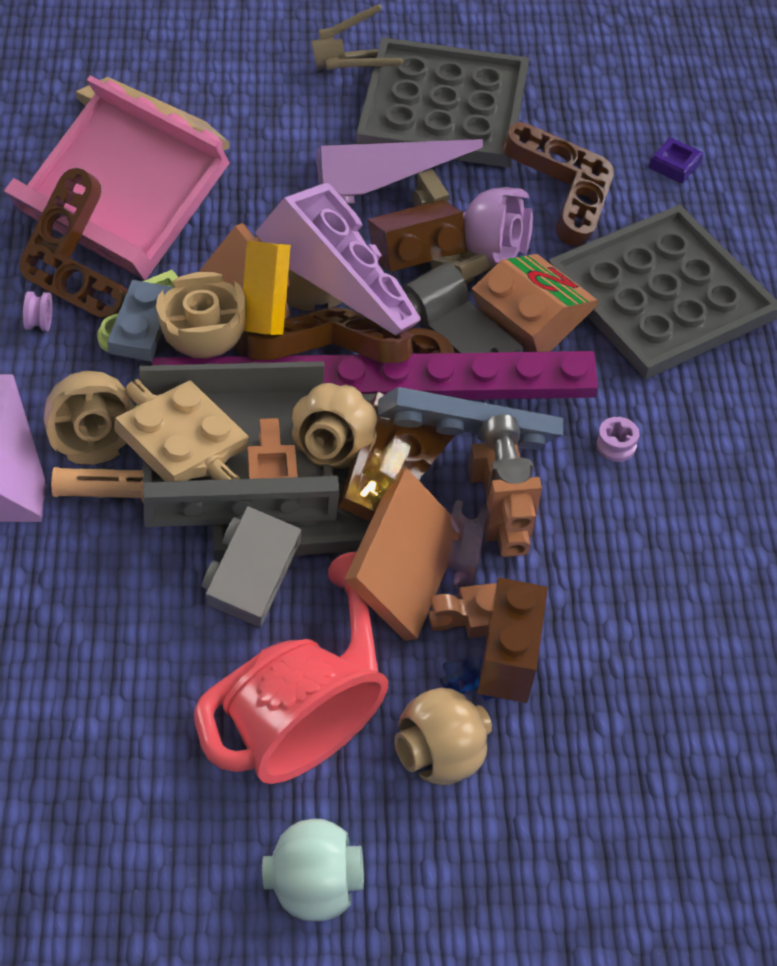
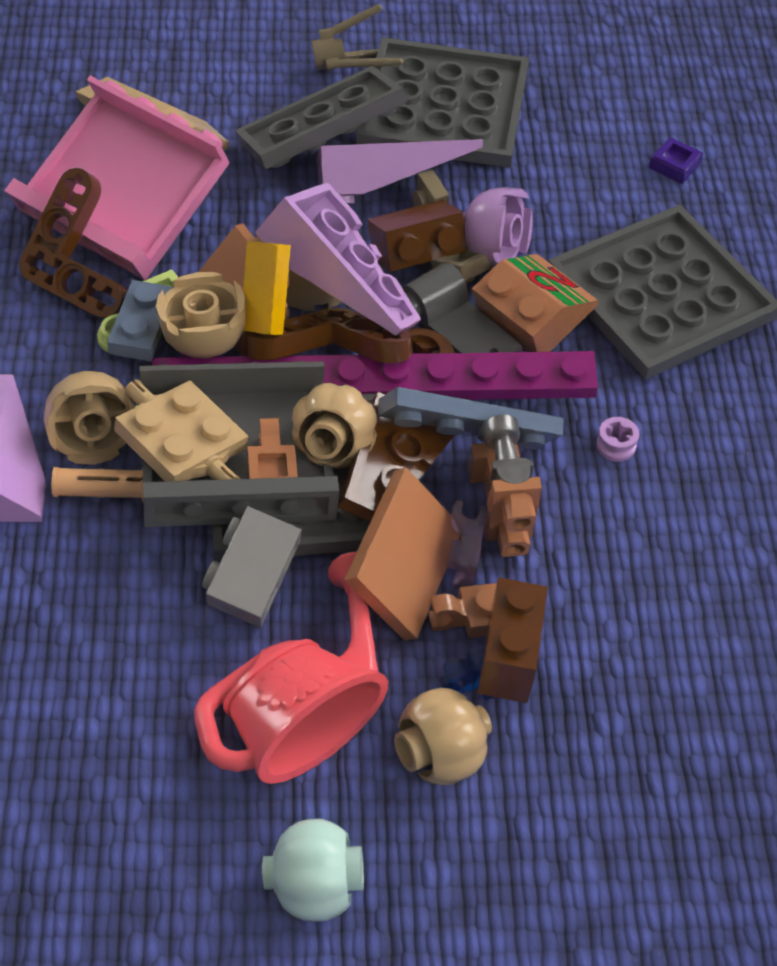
lavender bush [23,291,53,331] -> none
clear yellow plate [360,437,411,504] -> none
reddish brown beam [502,122,614,246] -> none
none -> dark grey plate [235,65,407,169]

